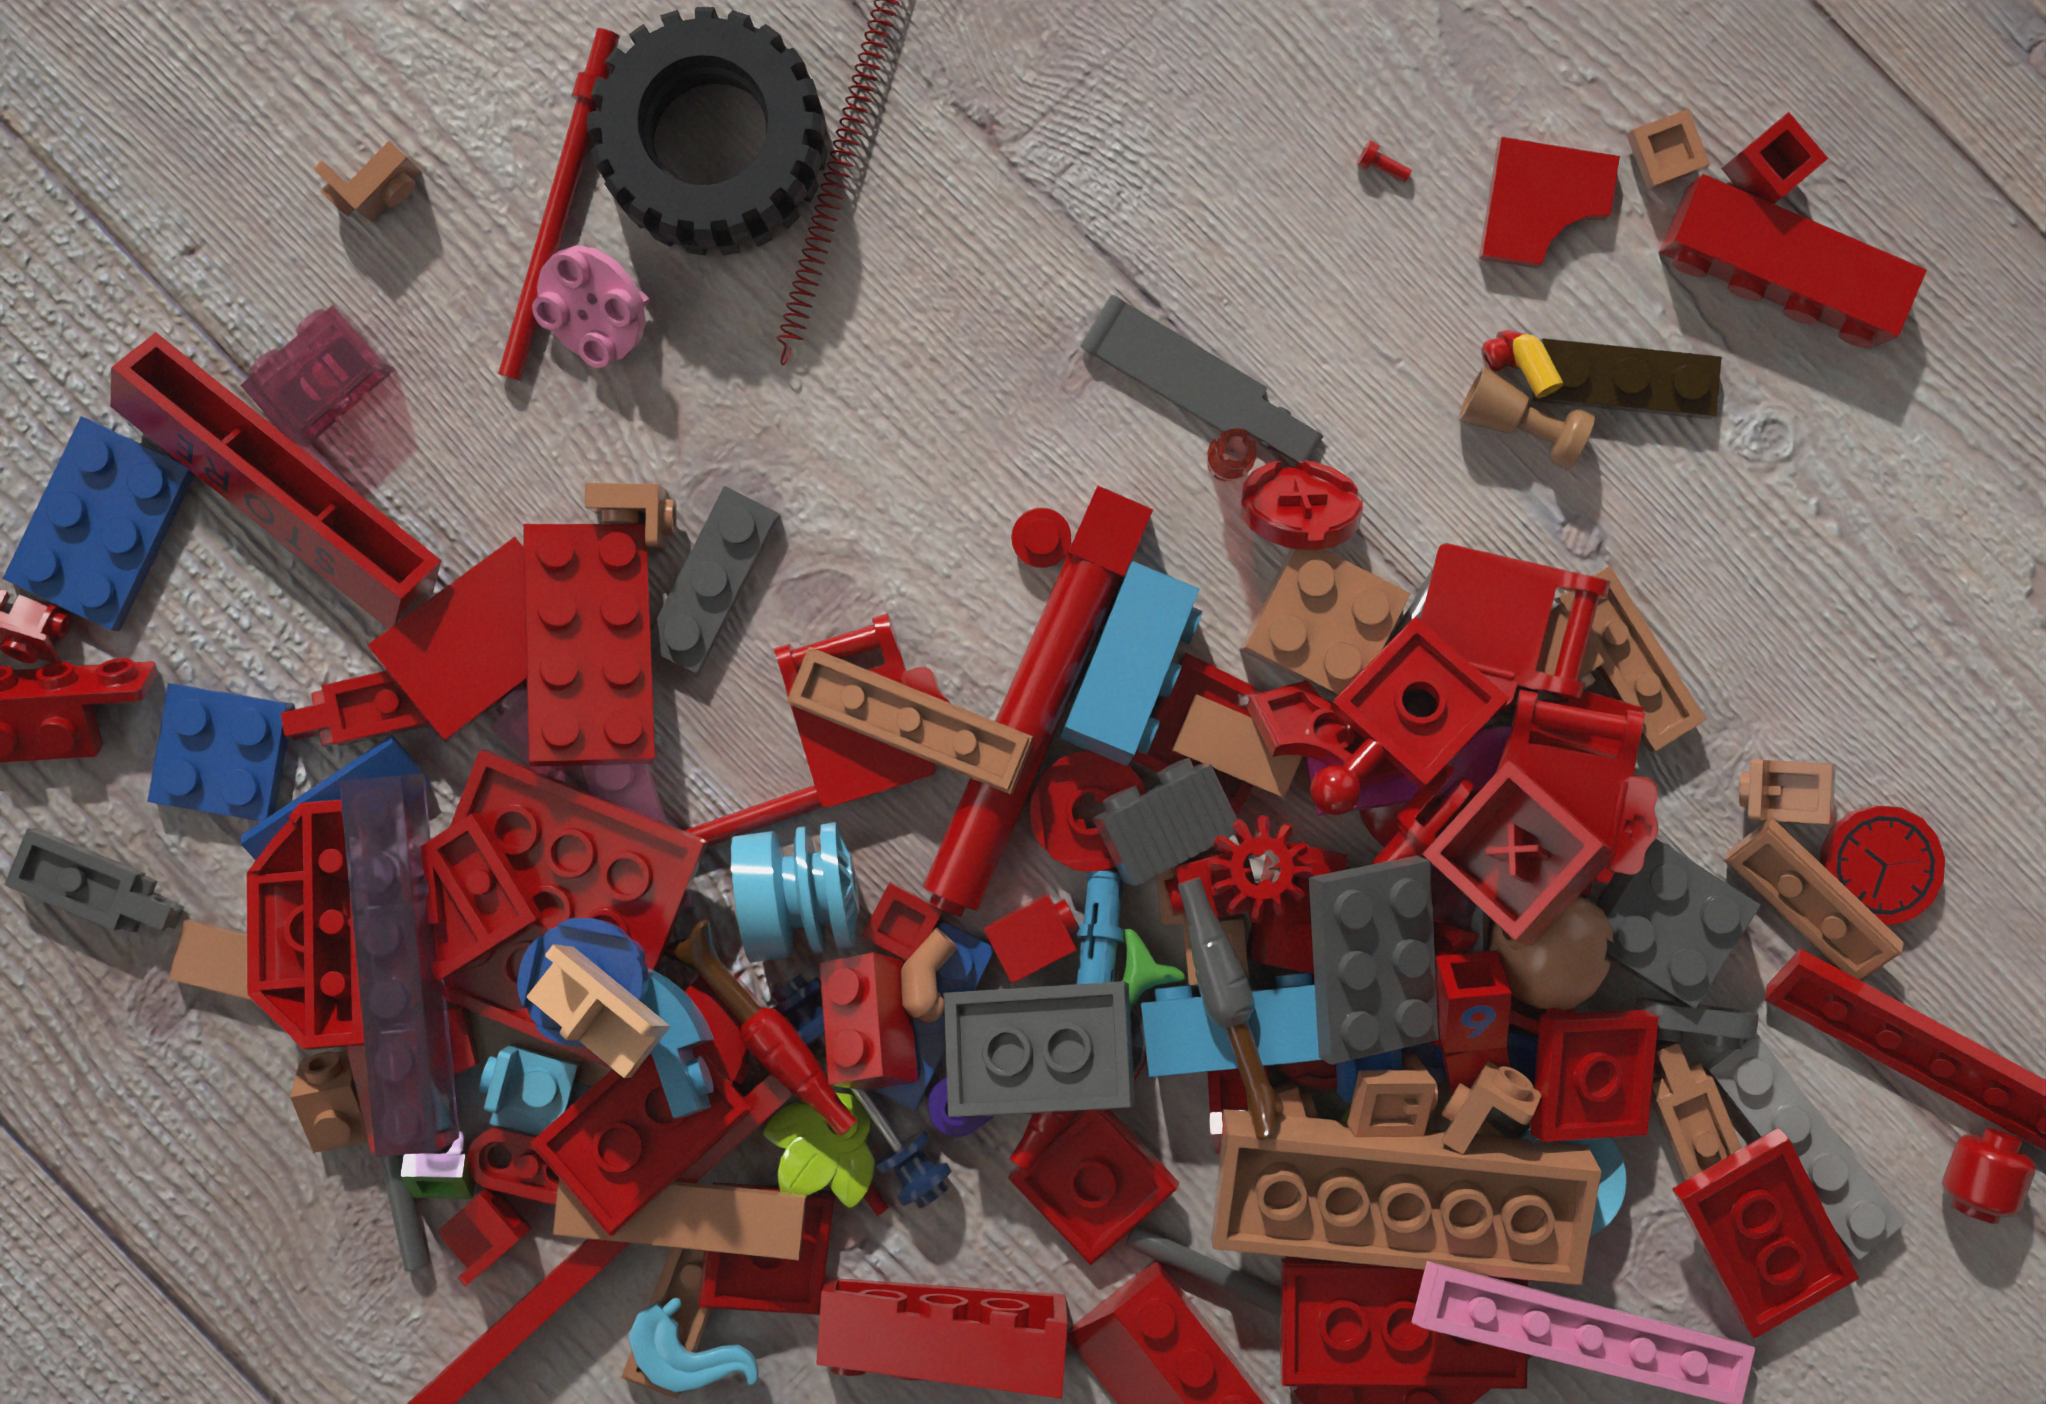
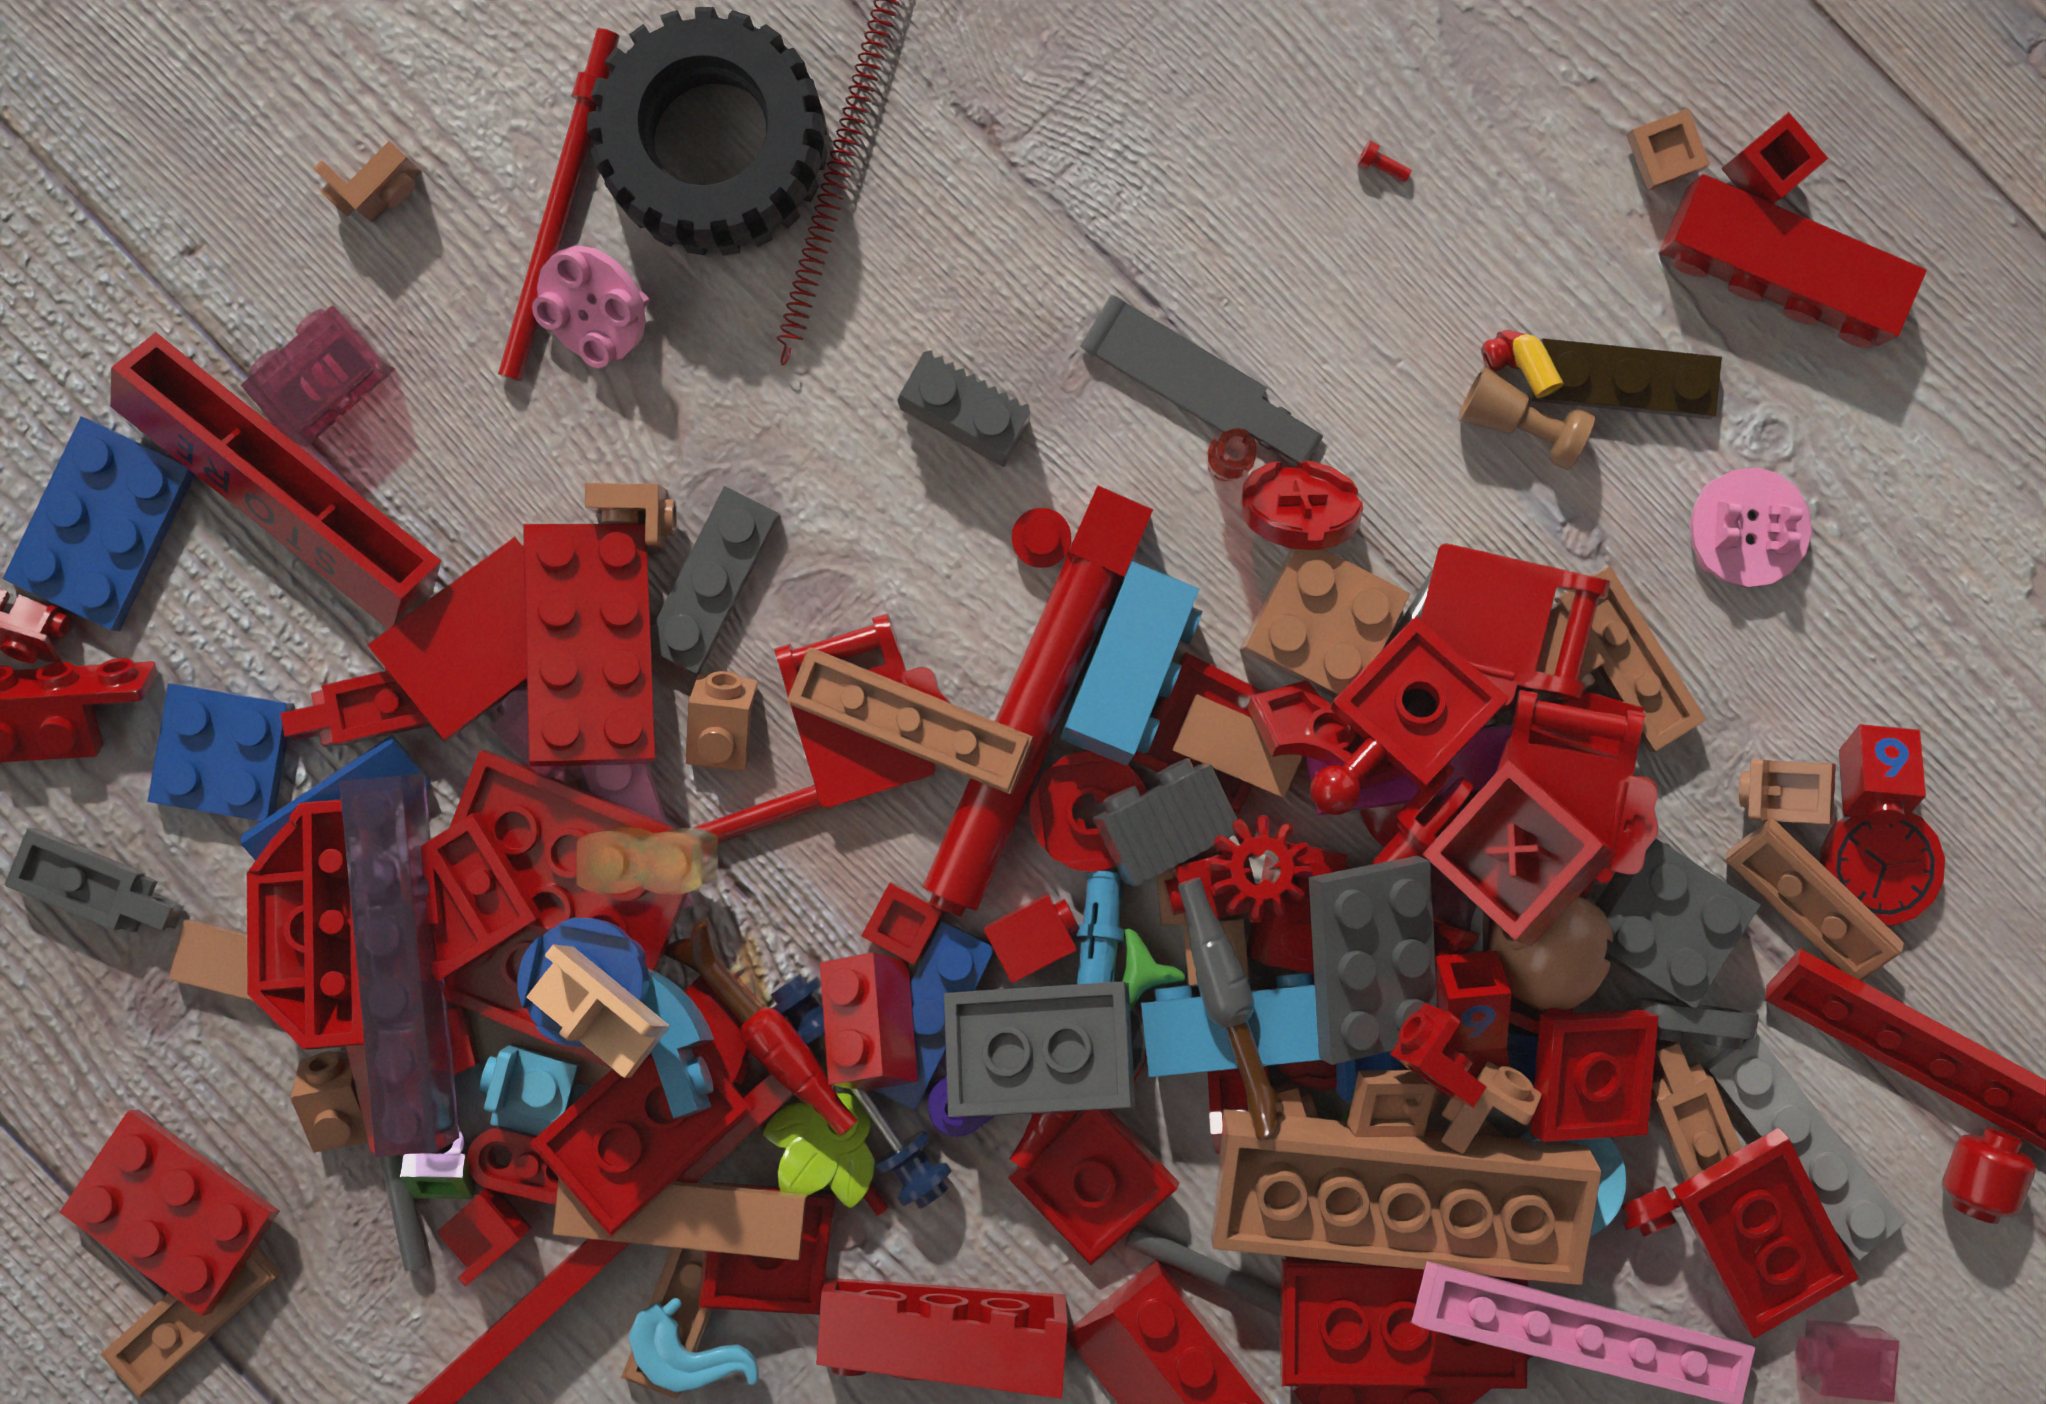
medium azure wheel [731,822,859,963] -> none
nougat arm [901,928,958,1023] -> none
red tile [1479,137,1620,268] -> none
none -> red plate [59,1109,280,1316]
none -> nougat tile [100,1246,281,1399]
none -> clear yellow brick [577,827,718,895]
none -> nougat bracket [685,671,757,771]
none -> dark grey brick [897,350,1030,467]
none -> red bracket [1390,1003,1487,1108]
none -> red plate [1621,1186,1681,1237]
none -> bright pink plate [1689,467,1812,588]
none -> clear pink brick [1795,1319,1900,1402]
none -> red brick [1839,724,1926,825]

